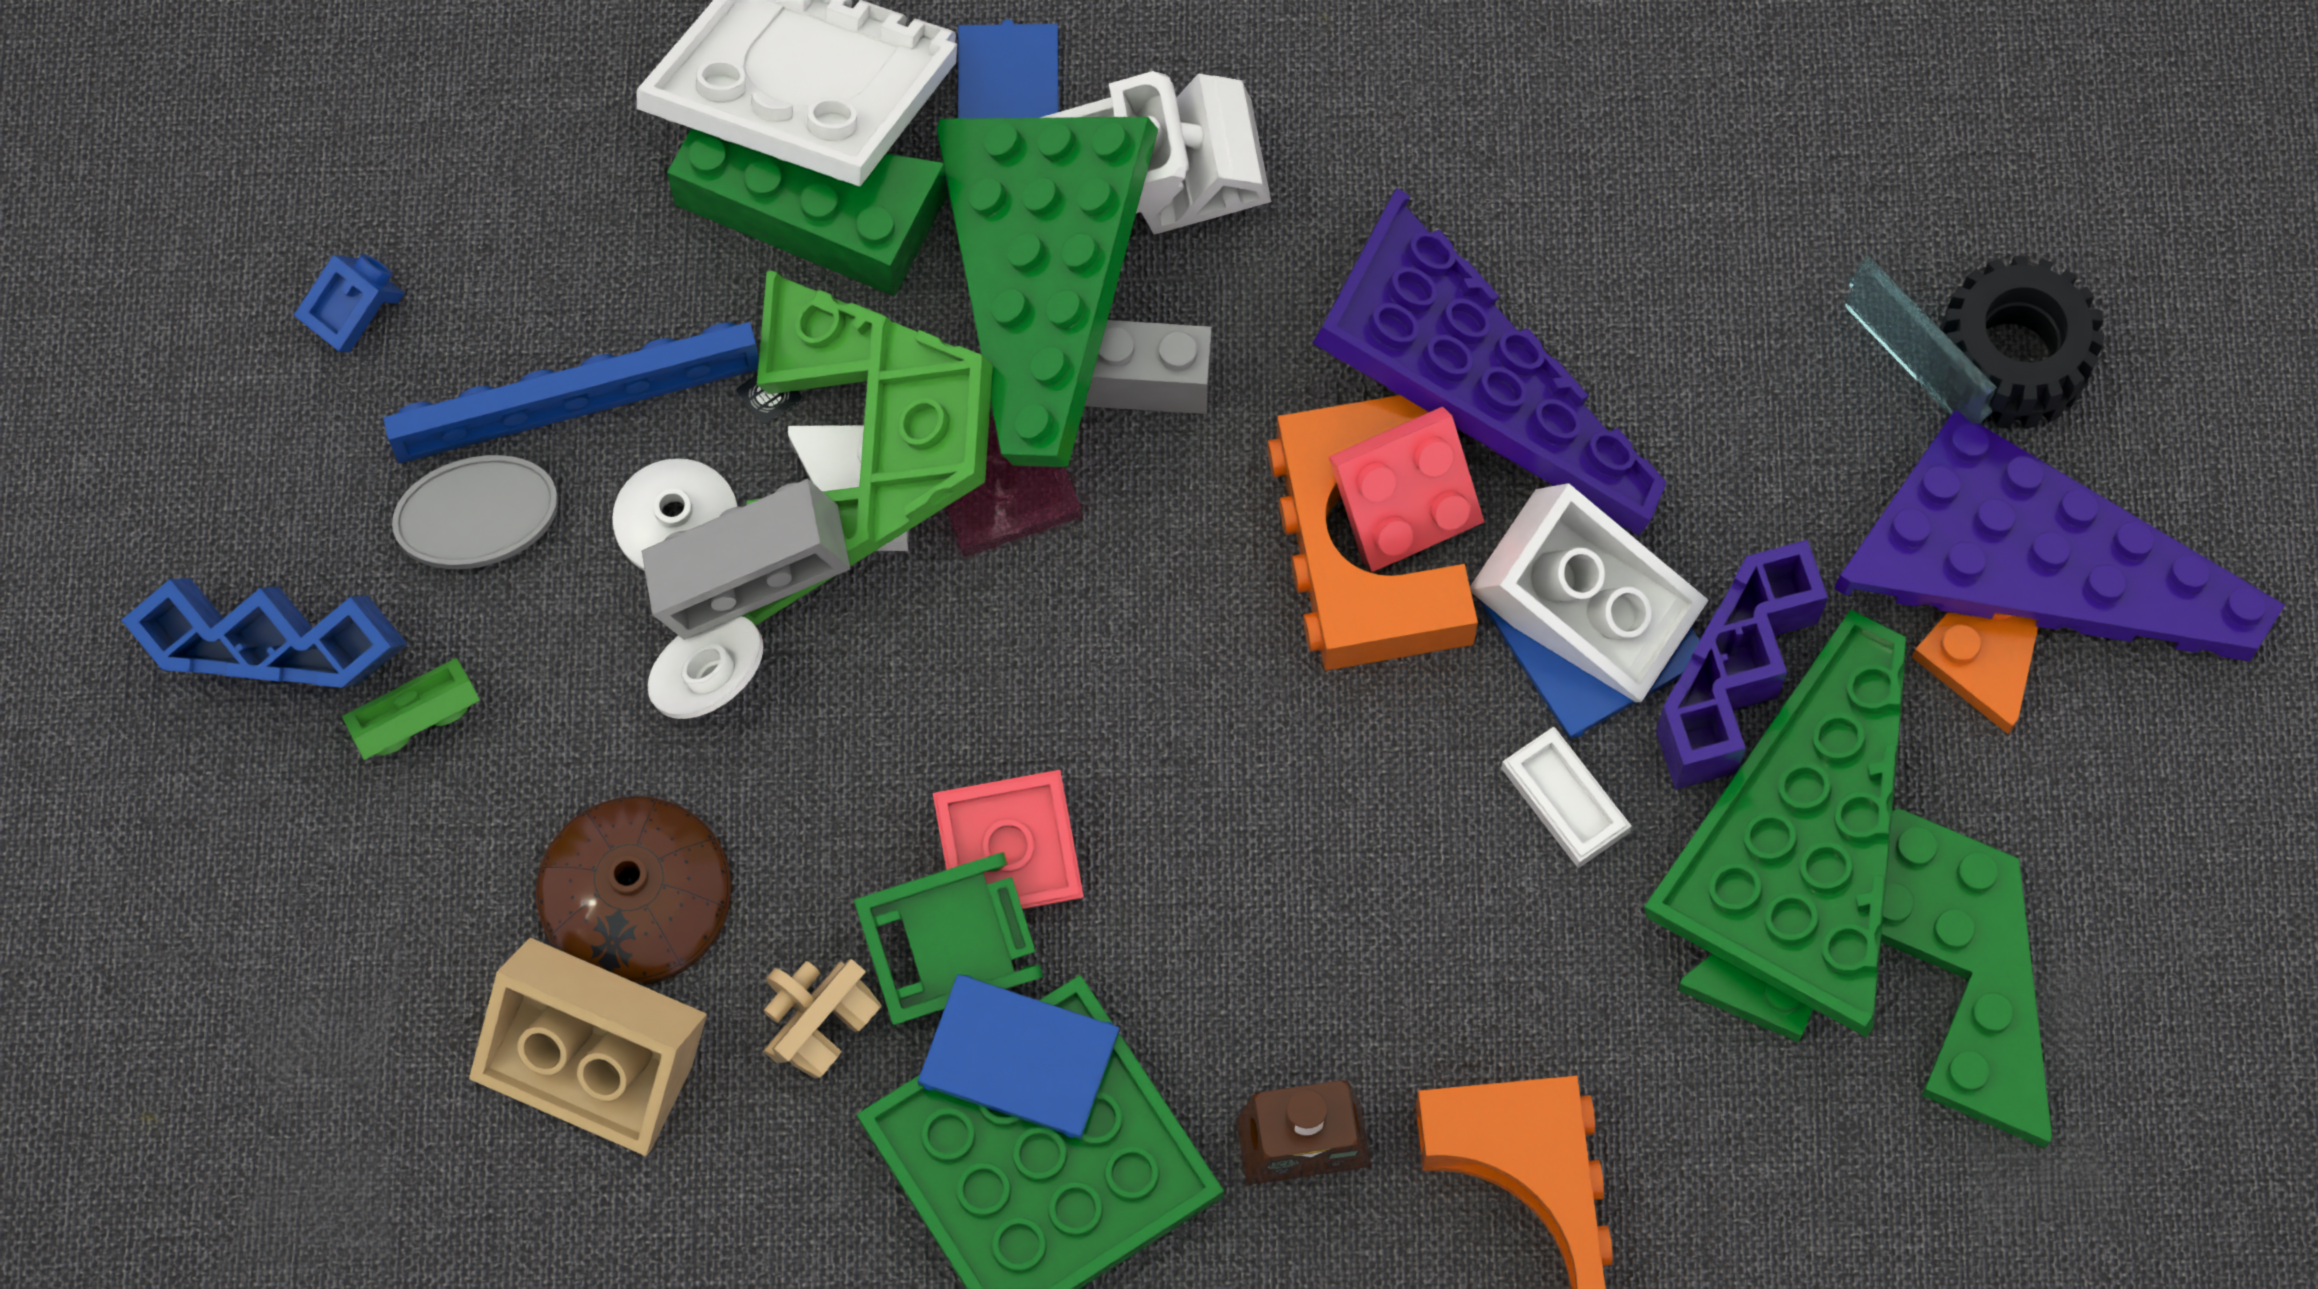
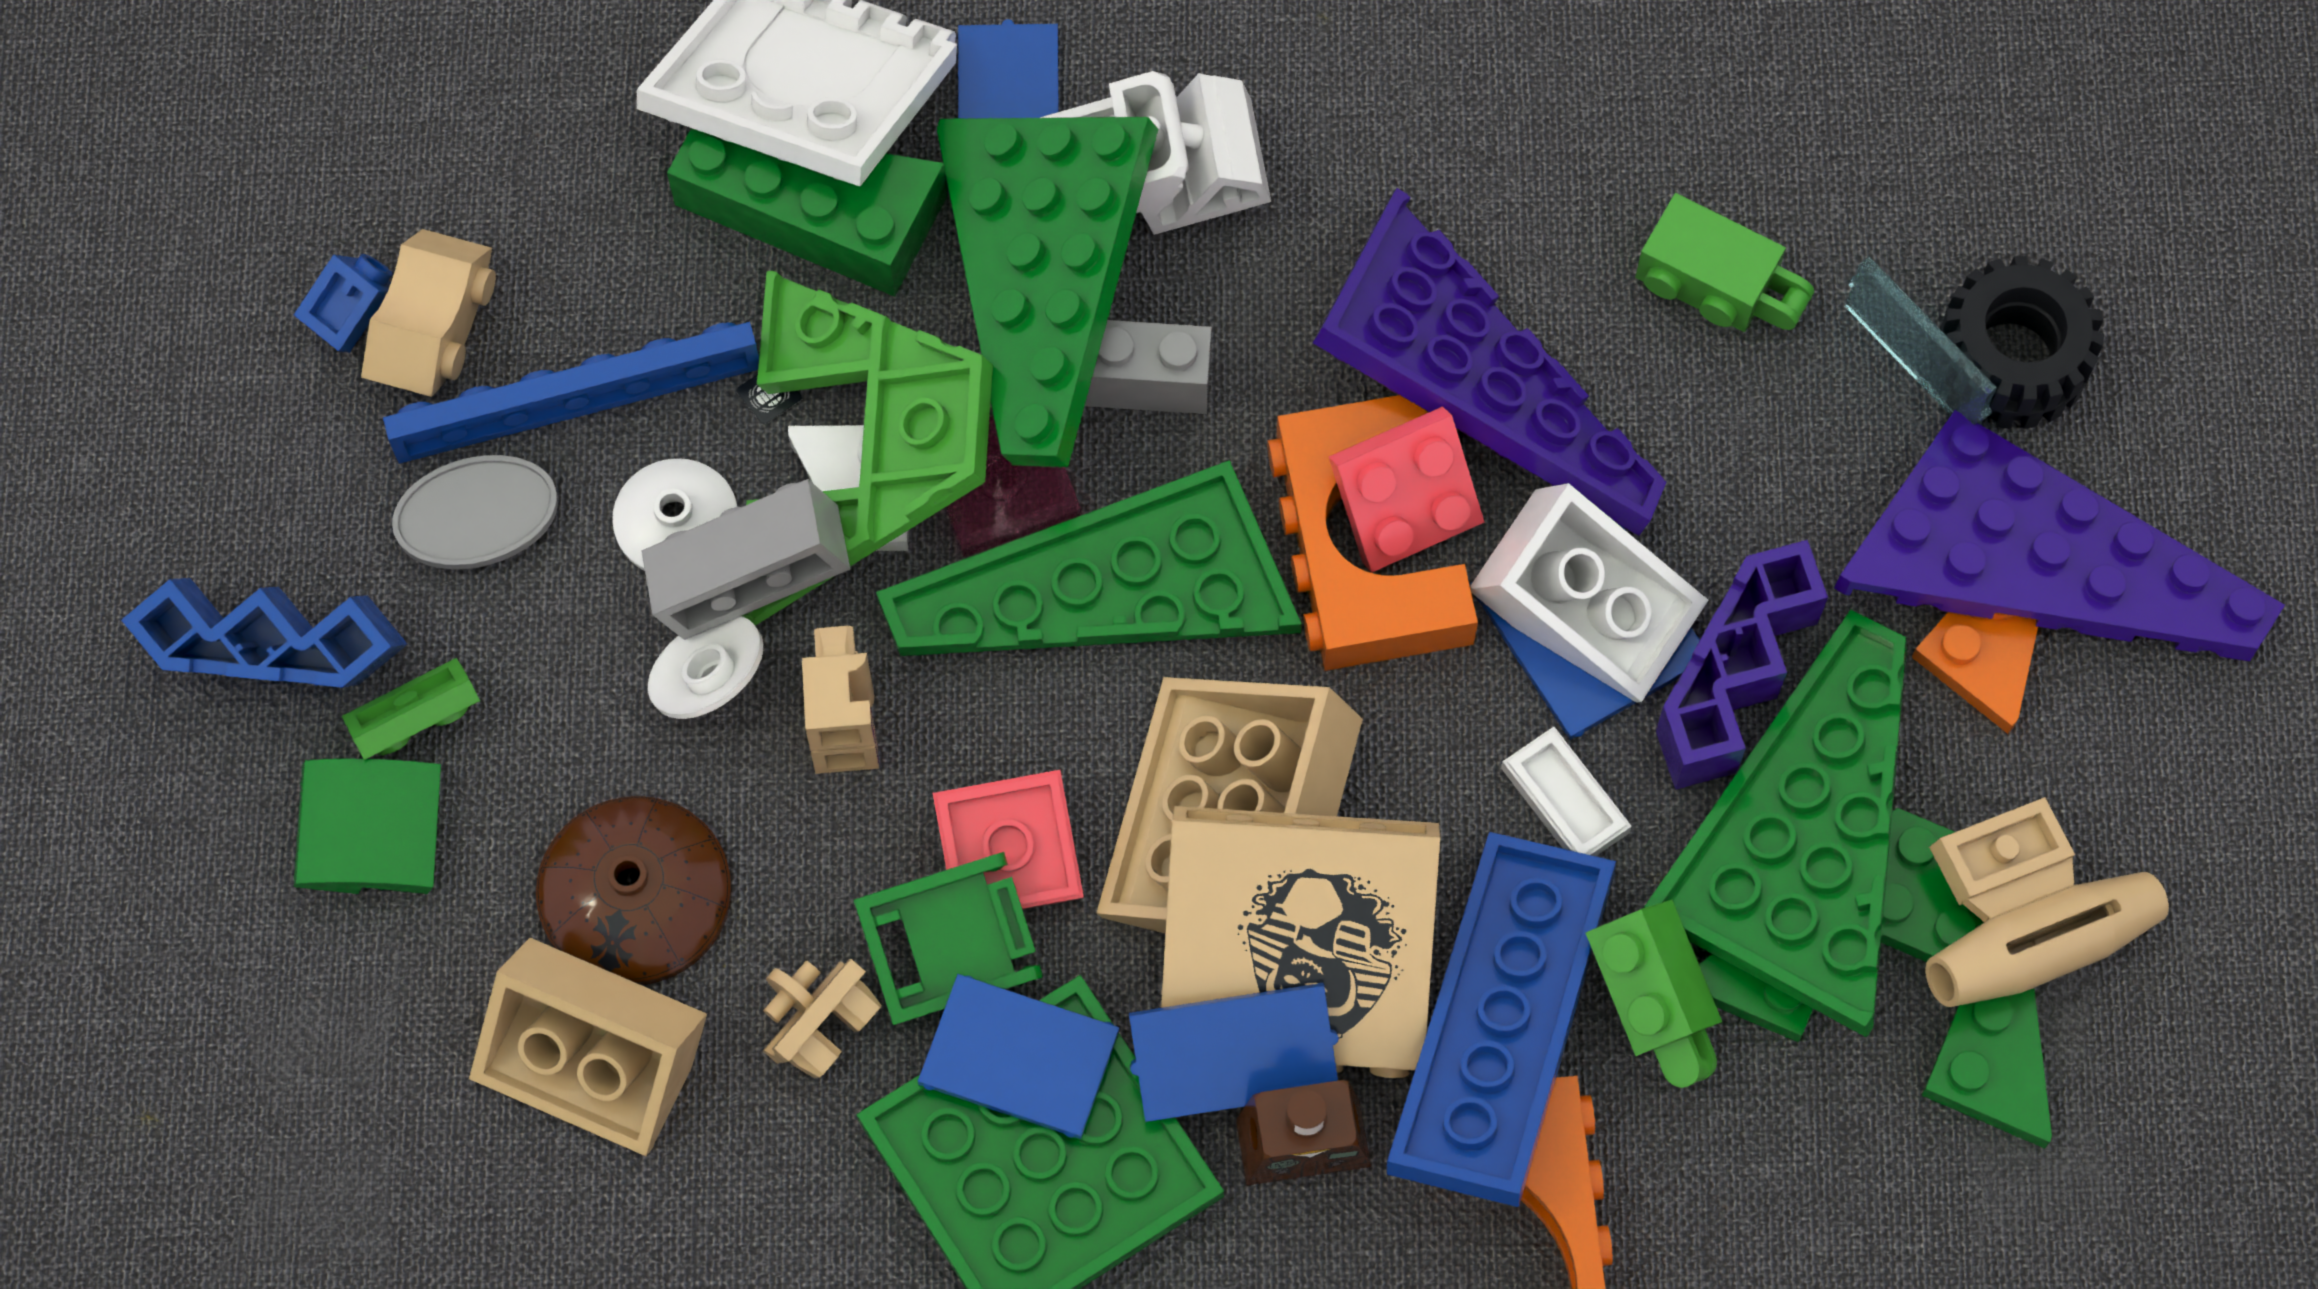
none -> green slope [294,758,441,894]
none -> tan brick [361,229,496,397]
none -> tan hips [802,626,879,774]
none -> green wing [876,460,1302,656]
none -> tan slope [1096,677,1363,933]
none -> blue piece [1129,983,1339,1122]
none -> tan panel [1161,806,1440,1078]
none -> blue plate [1387,832,1616,1207]
none -> bright green brick [1585,899,1722,1088]
none -> bright green brick [1635,193,1815,332]
none -> tan plate [1925,797,2169,1007]

